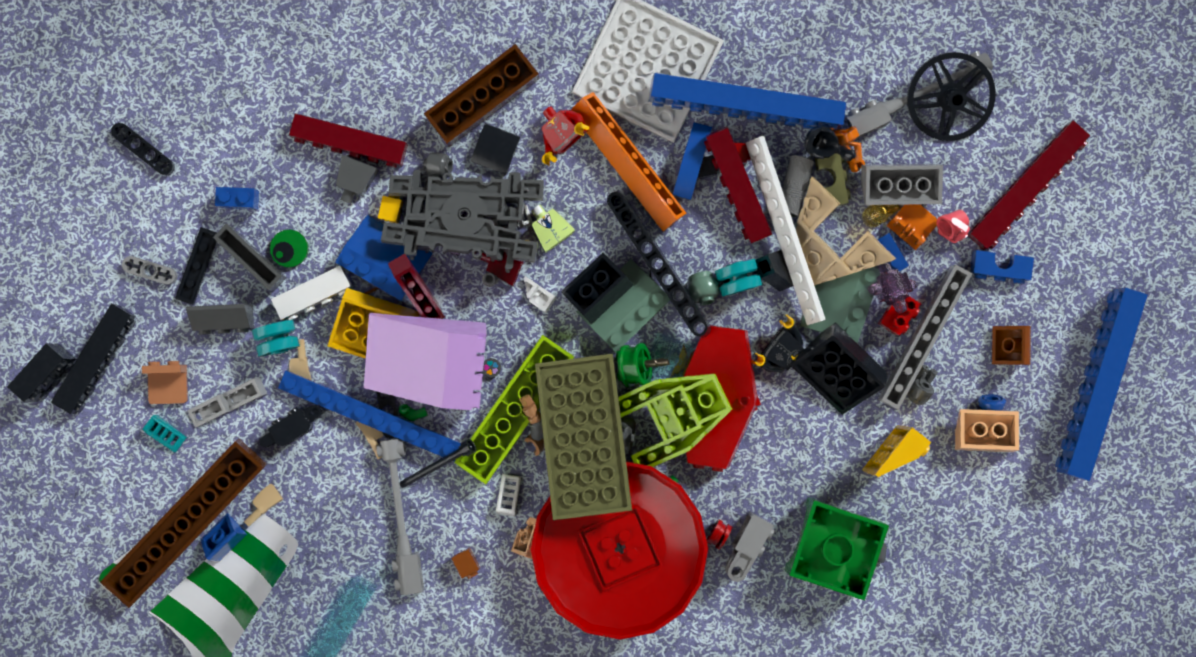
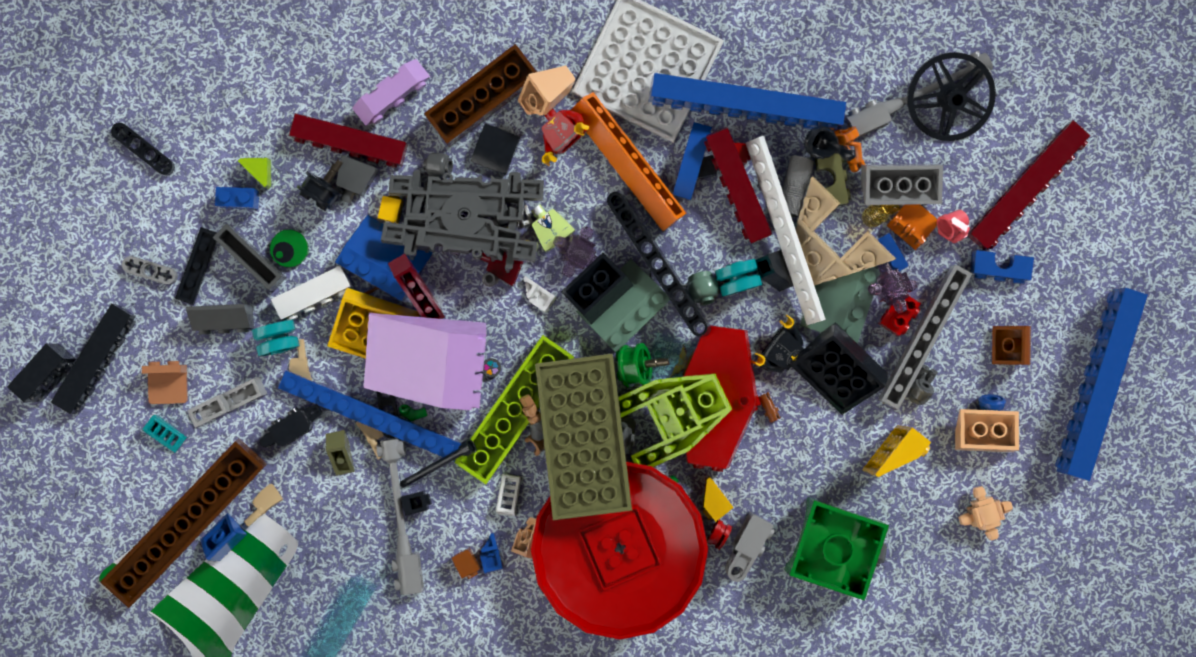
none -> lime slope [238,158,271,190]
none -> black wheel [296,160,343,211]
none -> olive slope [326,430,355,476]
none -> lavender brick [352,59,430,126]
none -> black brick [401,490,432,516]
none -> blue slope [480,533,503,574]
none -> light nougat slope [518,66,576,115]
none -> clear purple piece [553,226,598,278]
none -> yellow slope [703,476,734,522]
none -> dark orange pin [758,392,781,423]
none -> light nougat piece [958,486,1013,540]

